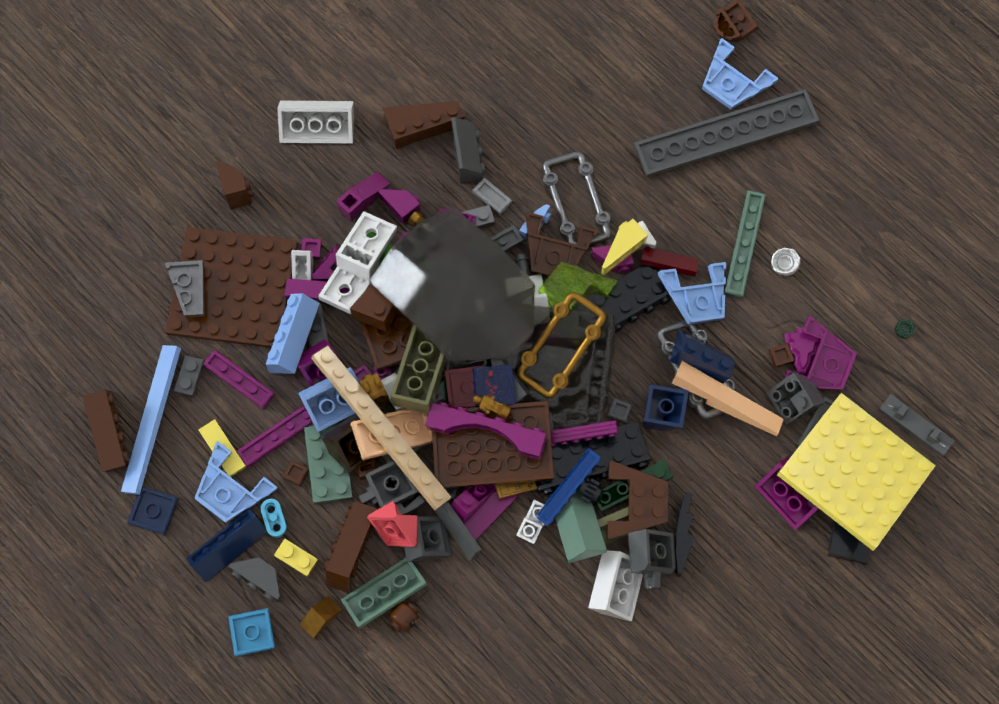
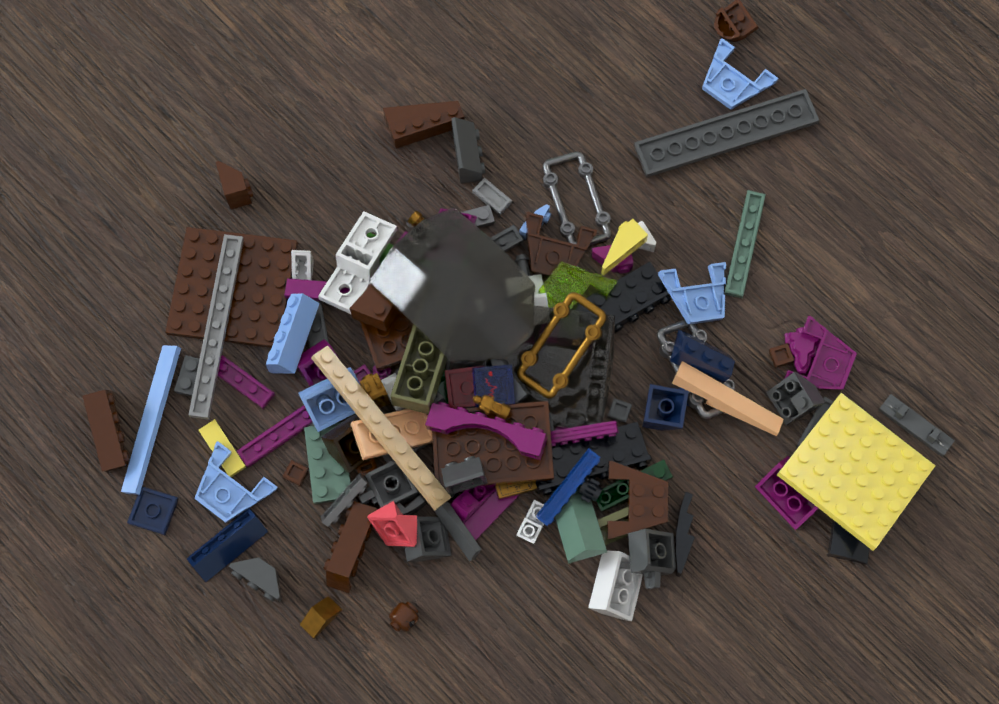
flat silver wing [165,260,205,318] -> none
dark azure plate [228,608,276,657] -> none
medium azure plate [261,499,287,538] -> none
light yellow plate [274,539,319,577] -> none
white slope [277,101,354,144] -> none
magenta plate [301,238,322,259] -> none
magenta slope [312,244,340,279] -> none
magenta slope [336,172,391,222] -> none
sand green slope [341,558,427,629] -> none
magenta slope [378,189,421,224] -> none
dark red tile [640,247,699,276] -> none
white hair [771,248,800,276] -> none
clear green tile [894,319,915,339] -> none
none -> light grey plate [189,234,244,420]
none -> flat silver plate [321,473,367,527]
none -> dark grey slope [441,456,488,495]

